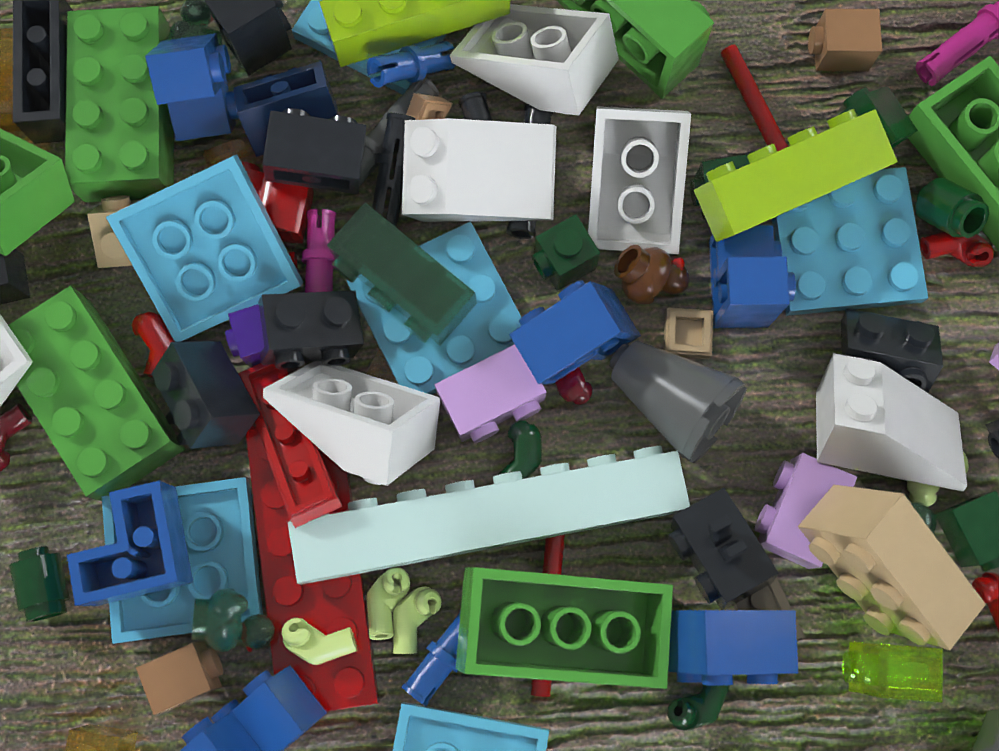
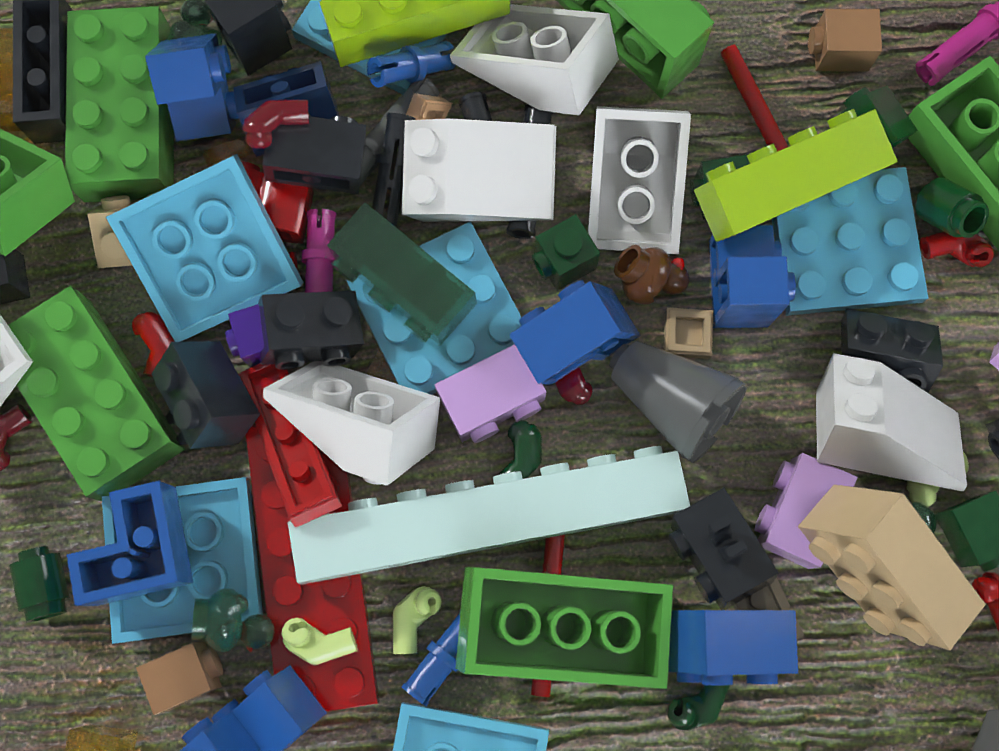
yellowish green arm [367,567,410,640] -> none
clear neon green brick [842,641,943,703] -> none
none -> dark red arm [243,100,309,149]

